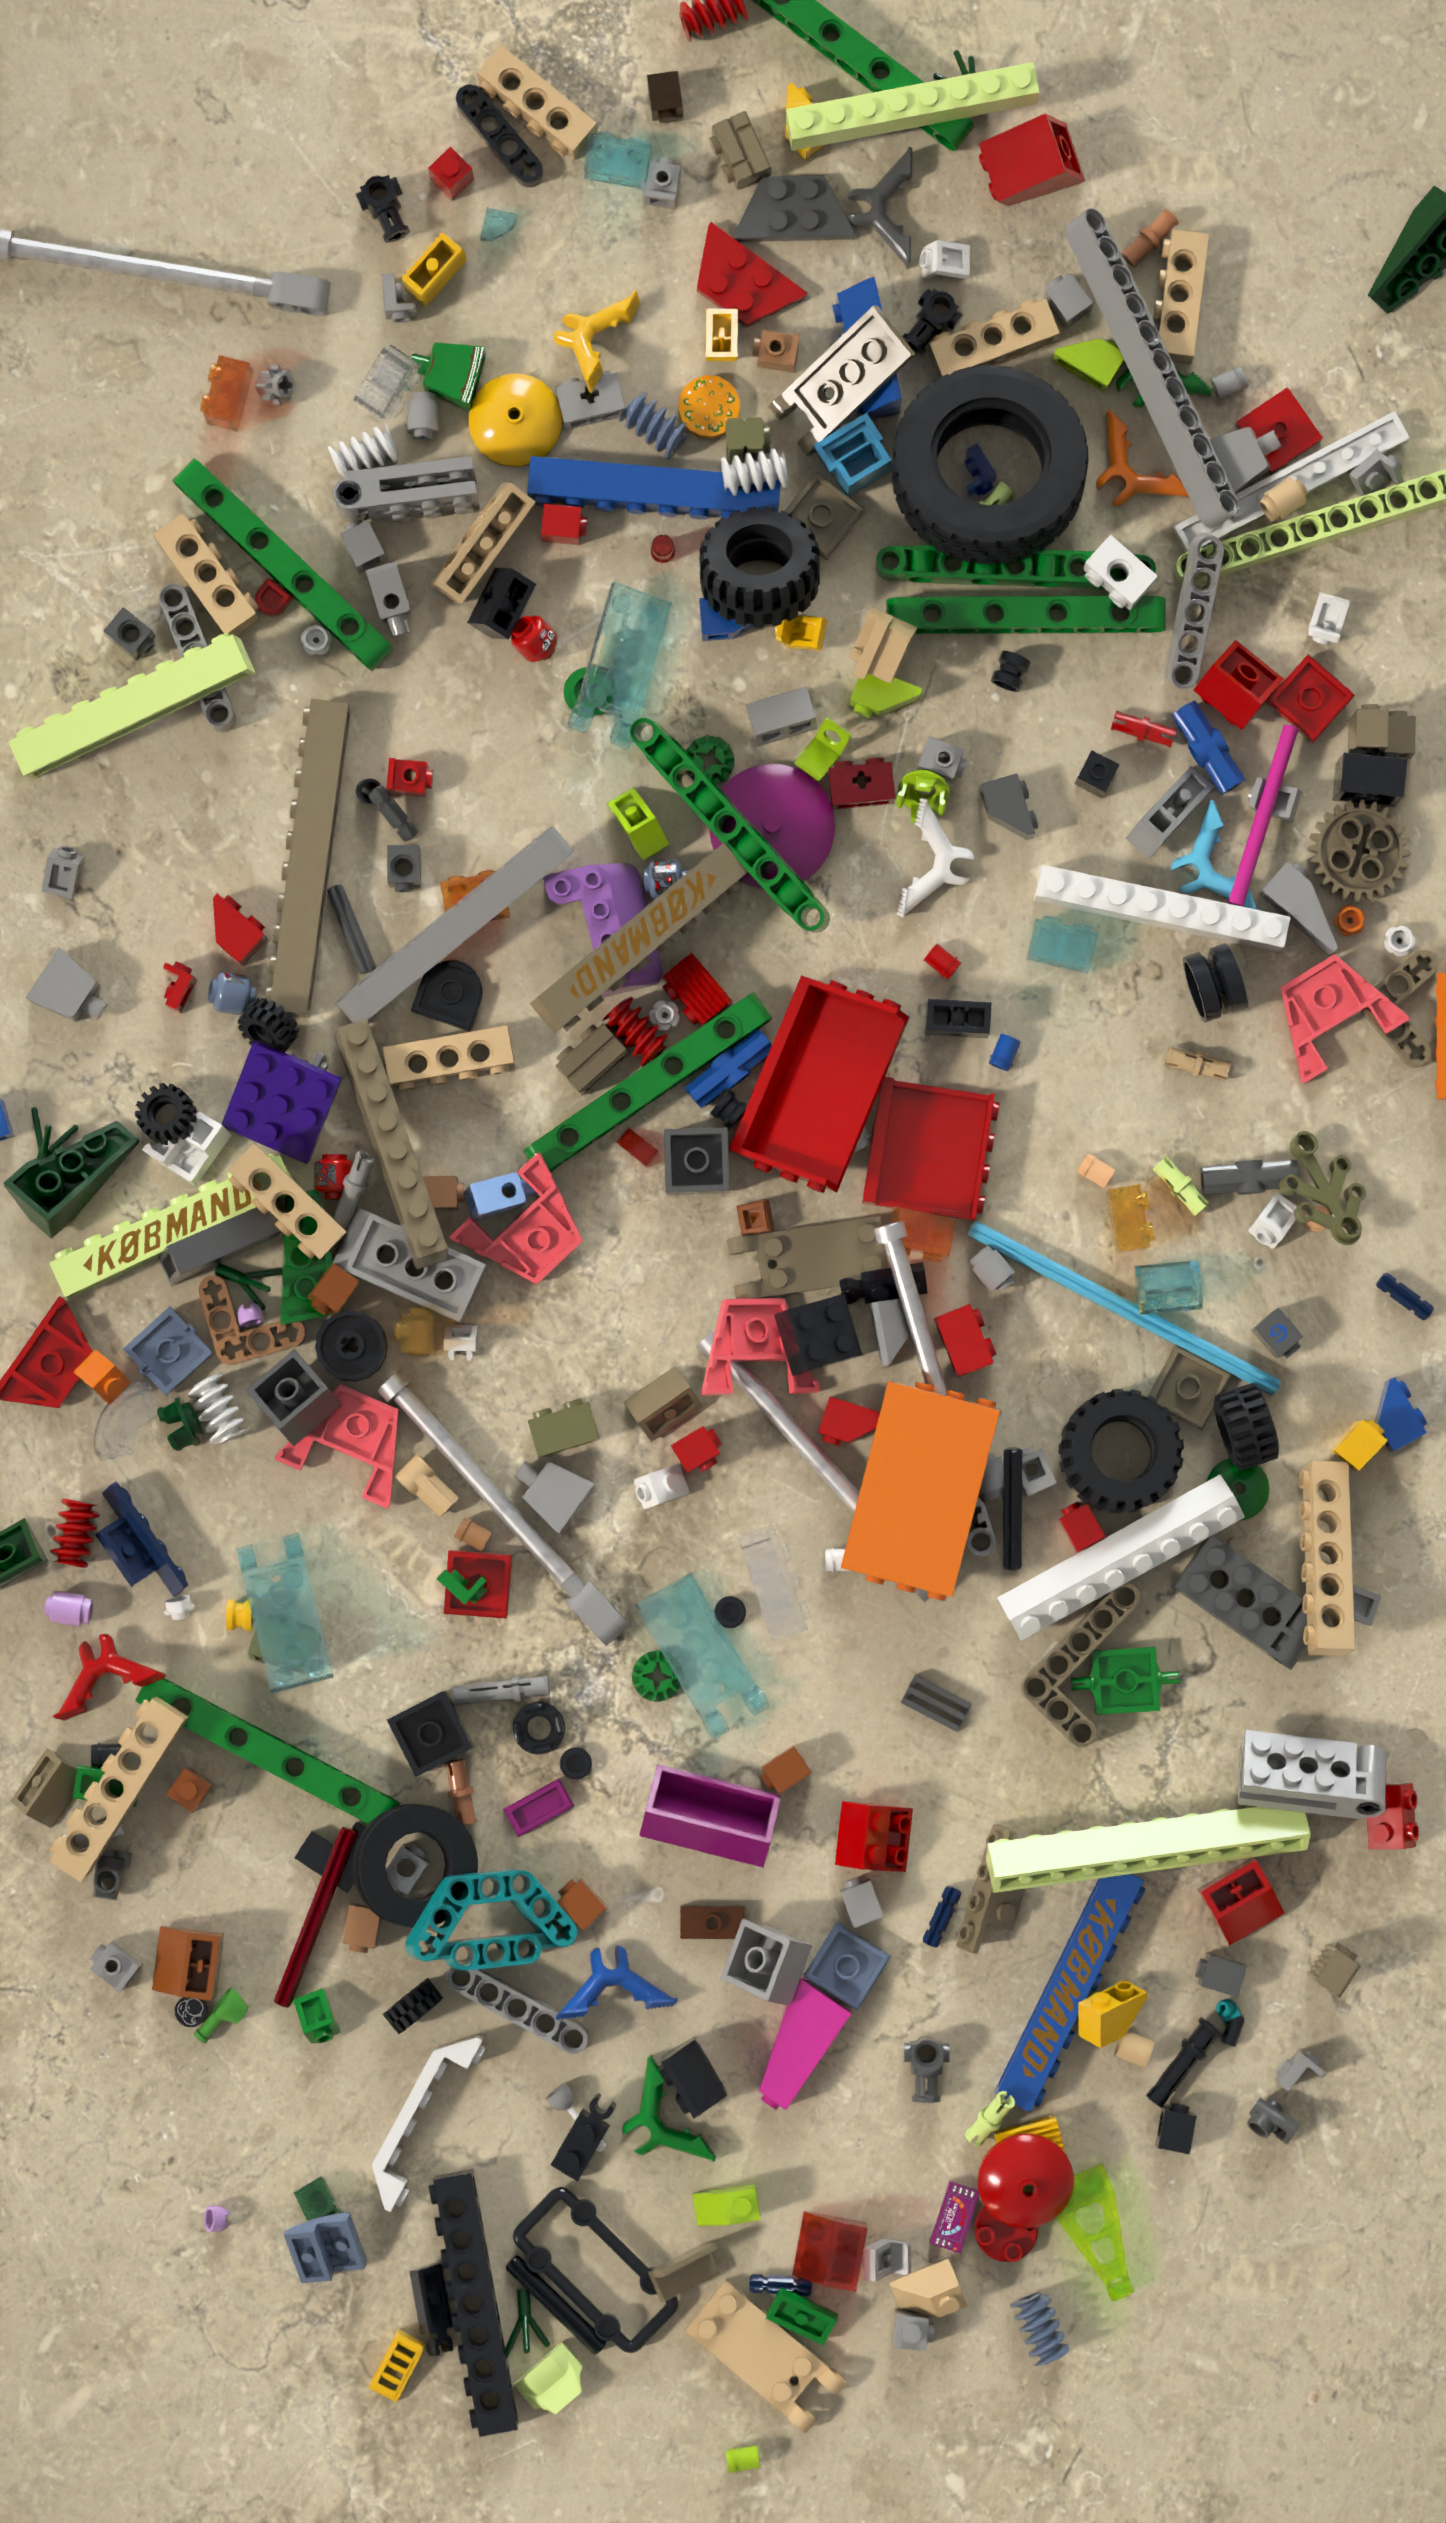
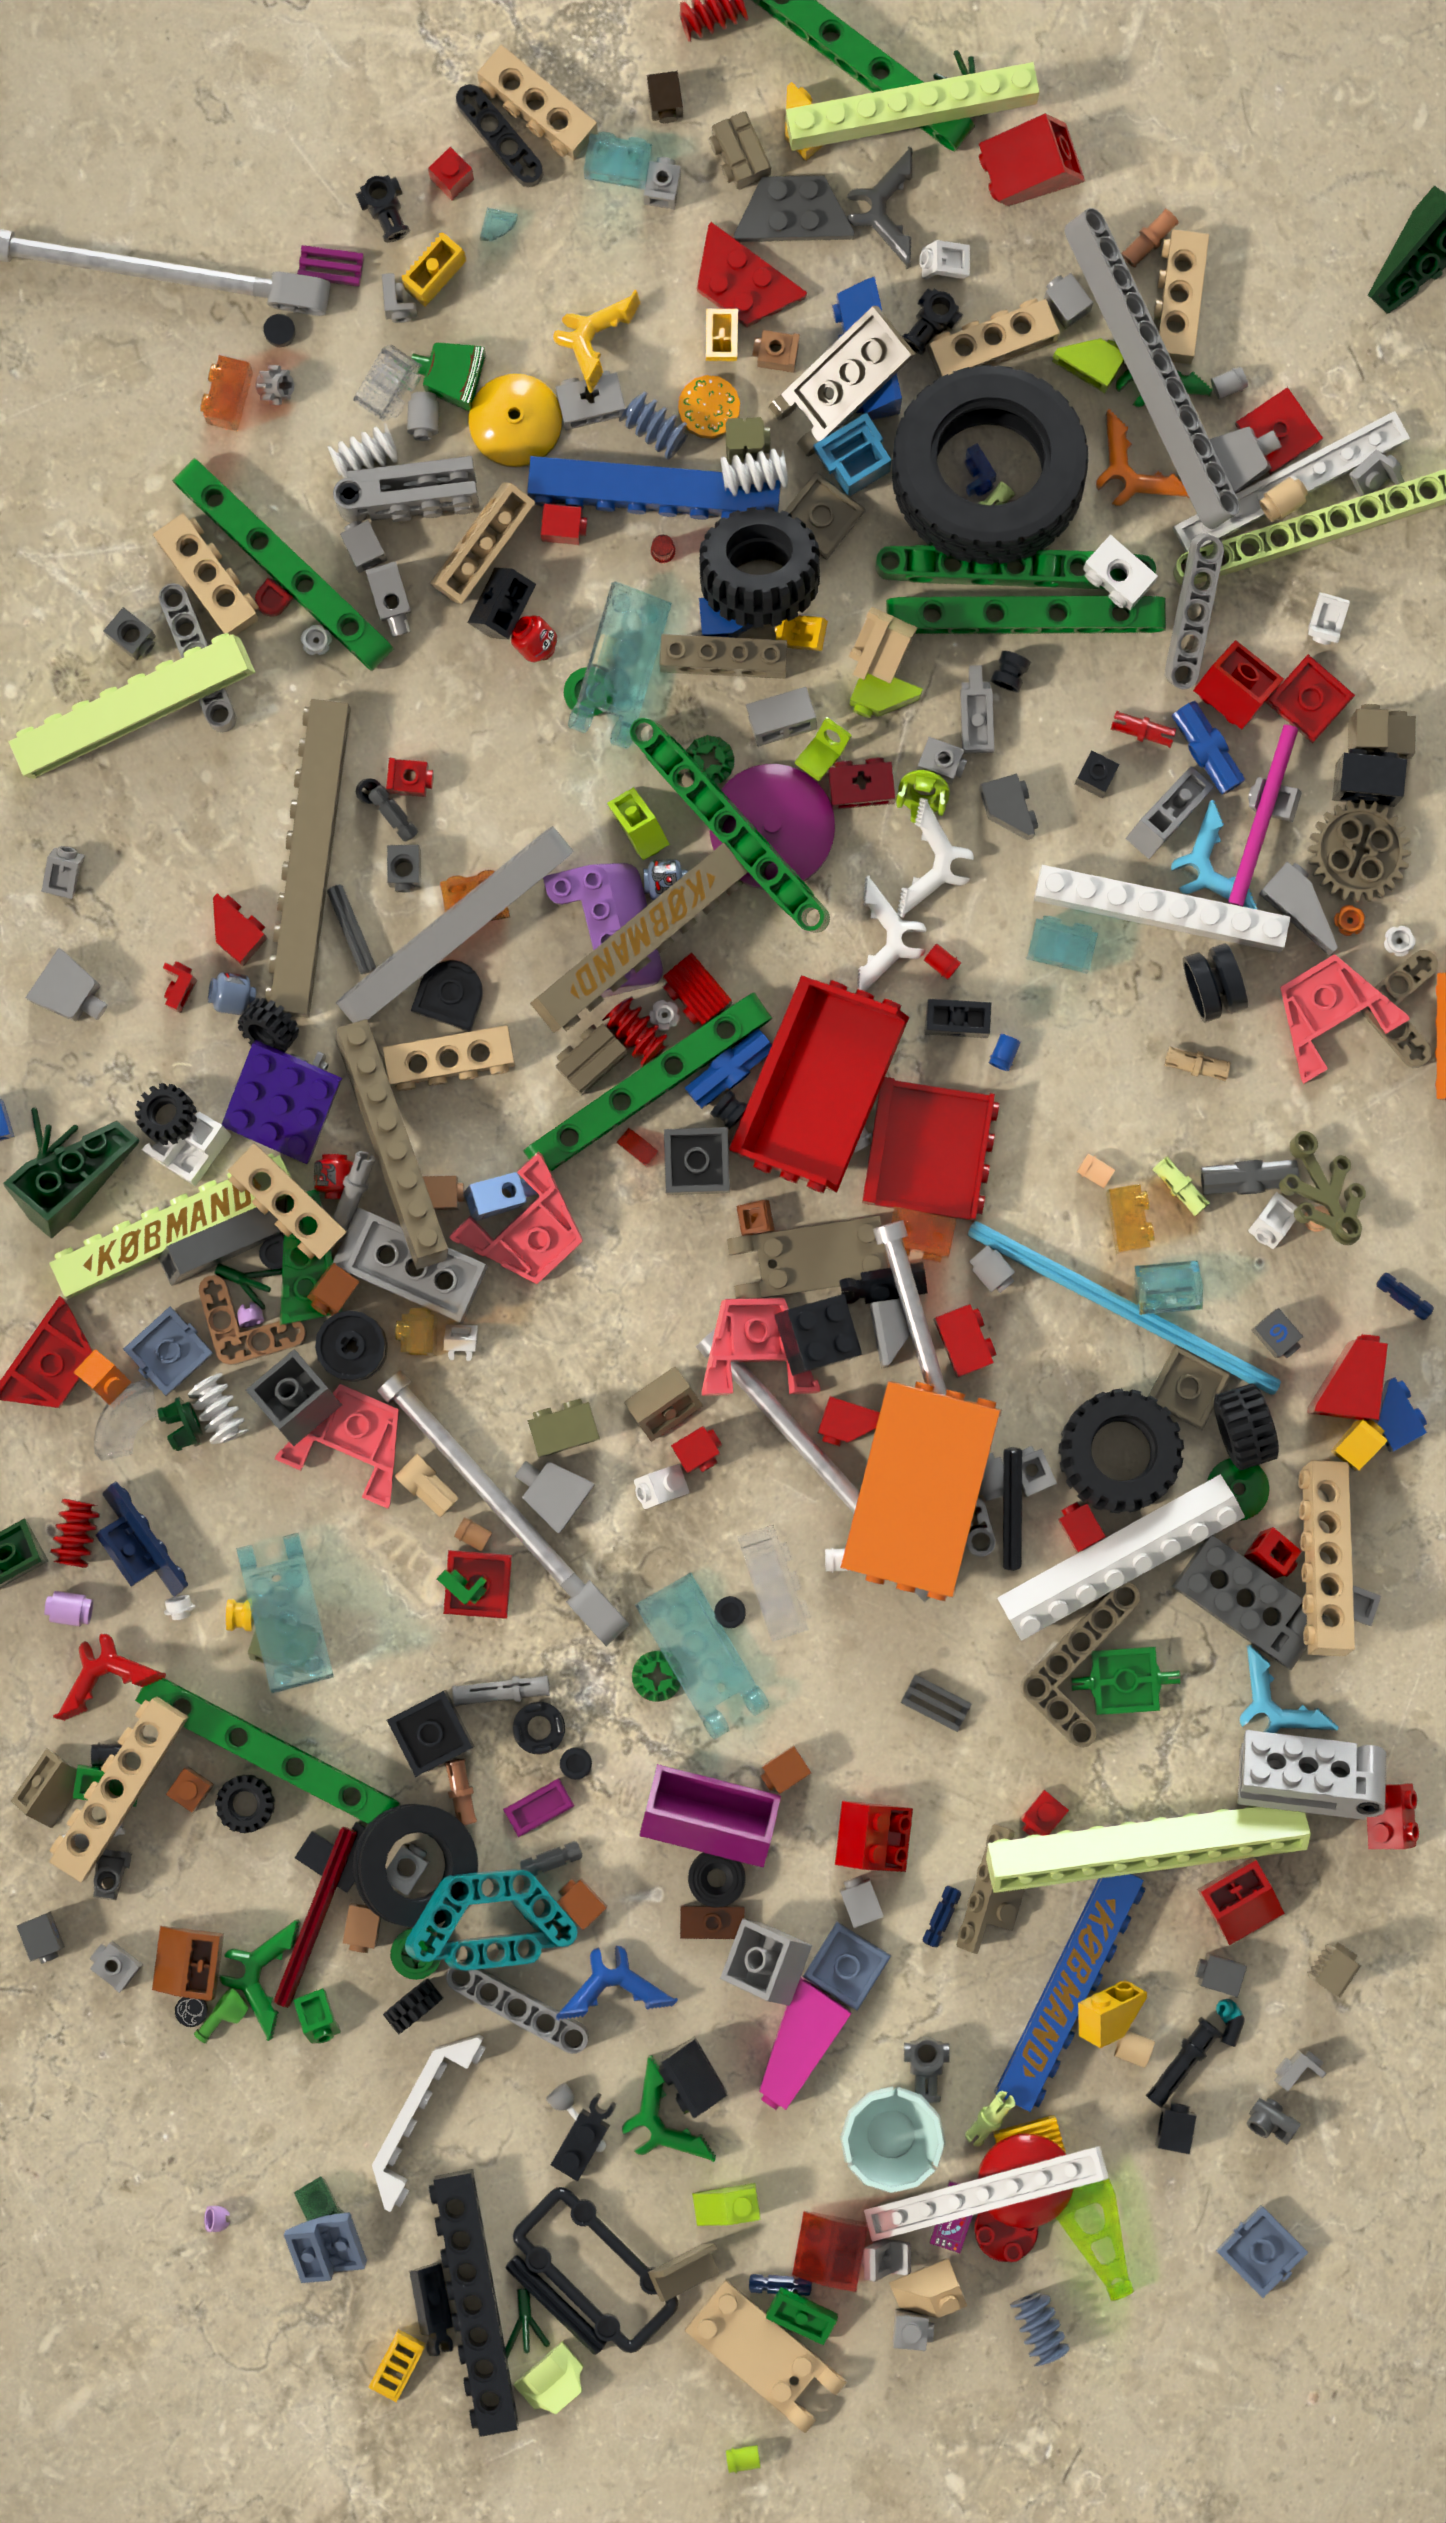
none -> dark grey brick [17,1911,65,1964]
none -> black tyre [215,1775,275,1833]
none -> green piece [219,1919,300,2041]
none -> black tile [259,1232,284,1270]
none -> black tile [263,314,296,347]
none -> magenta tile [297,245,364,287]
none -> green gear [390,1928,441,1980]
none -> dark grey axle [520,1841,582,1876]
none -> dark tan brick [660,634,787,679]
none -> black tyre [688,1852,746,1908]
none -> light aqua plate [840,2086,945,2193]
none -> white piece [857,876,927,991]
none -> white plate [864,2146,1109,2242]
none -> light grey hinge [960,665,994,754]
none -> red bracket [1020,1790,1069,1836]
none -> sand blue plate [1216,2205,1308,2298]
none -> medium azure piece [1239,1645,1338,1733]
none -> red brick [1244,1527,1302,1579]
none -> red slope [1307,1334,1388,1421]

